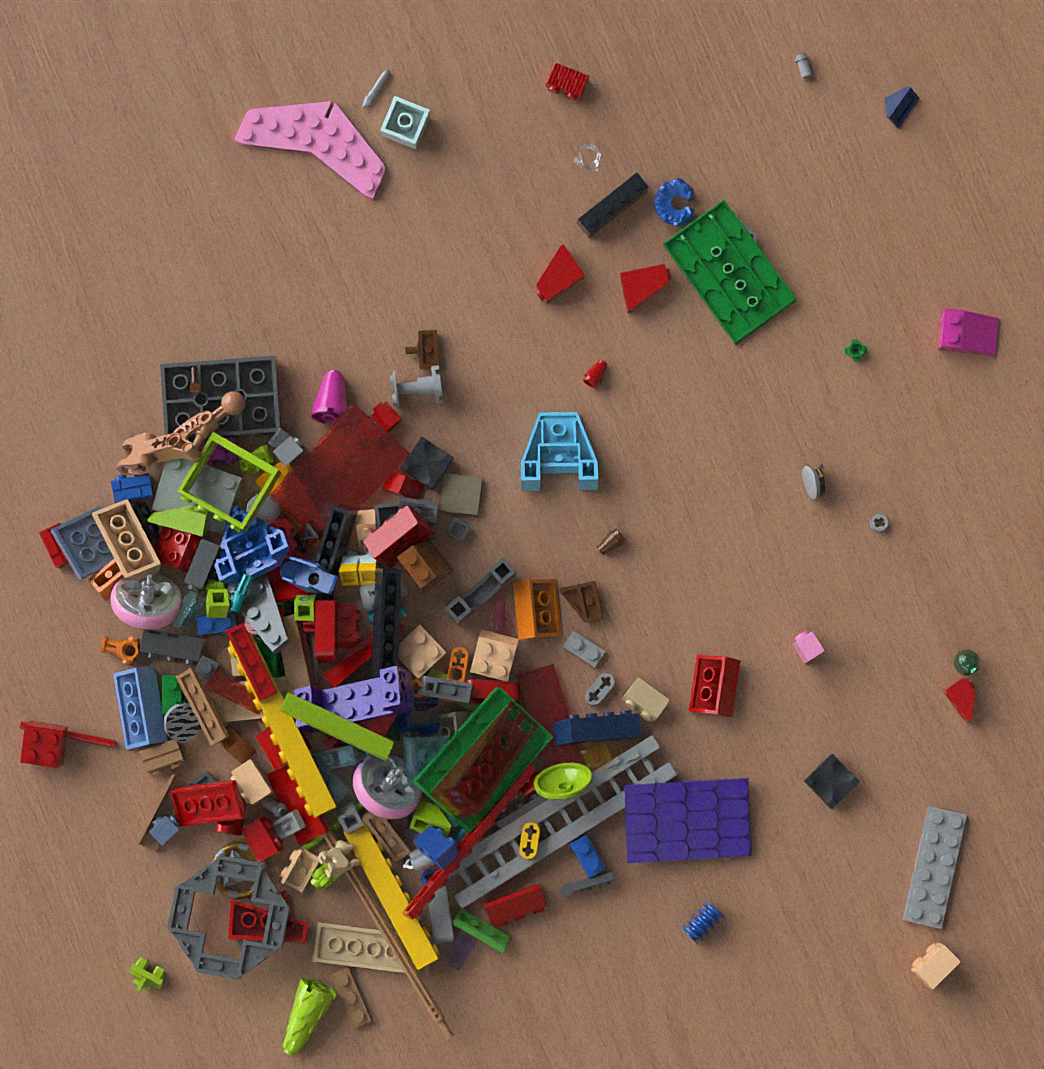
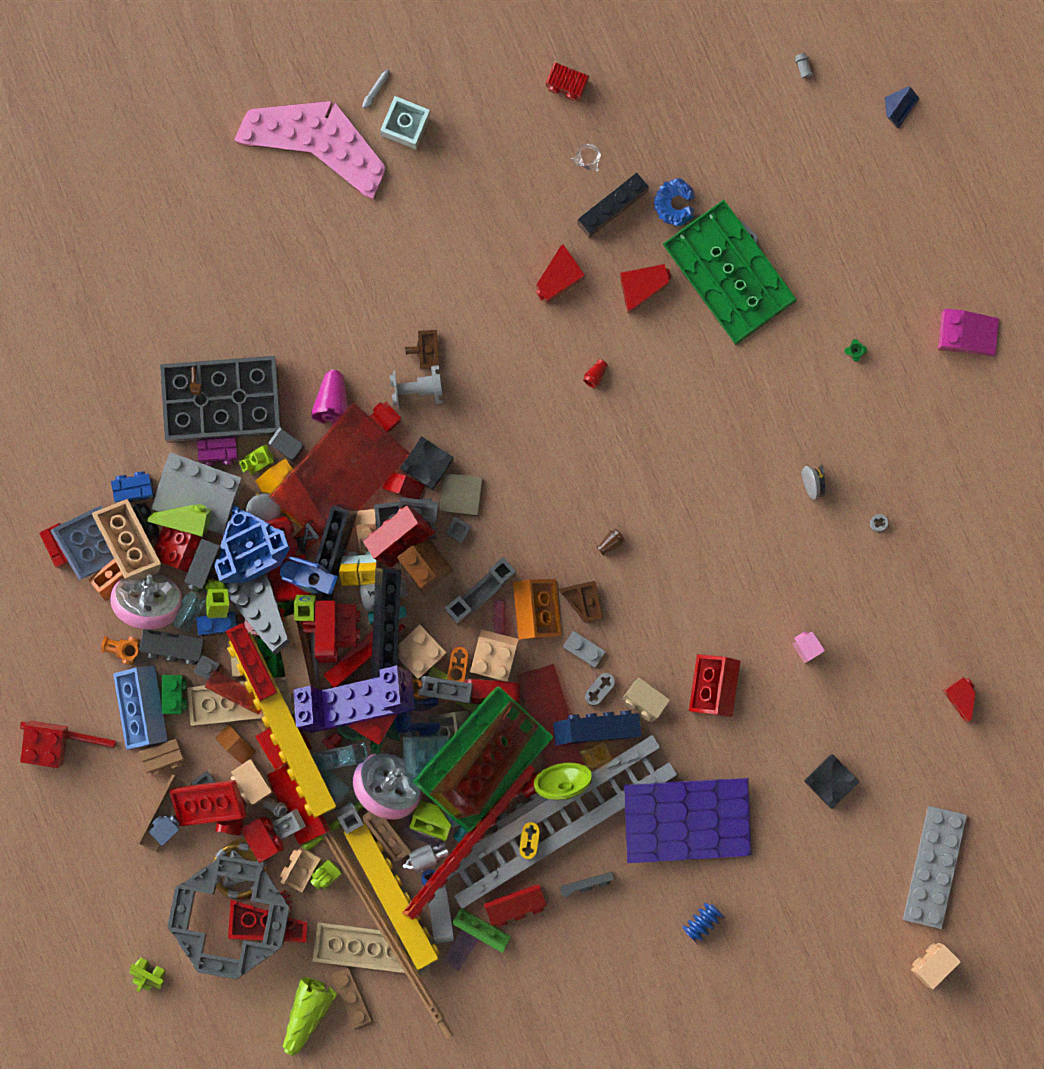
nougat piece [116,391,246,475] -> none
light grey tile [164,703,201,742] -> none
medium nougat panel [176,667,229,746] -> none
lime window [177,432,282,532] -> none
teal axle [229,573,253,612] -> none
light grey brick [273,436,303,467] -> none
lime tile [280,692,394,761] -> none
tan animal [318,840,360,878] -> none
blue brick [413,825,459,869] -> none
medium azure wedge [521,412,598,491] -> none
blue brick [570,834,606,878] -> none
clear green piece [953,649,981,676] -> none

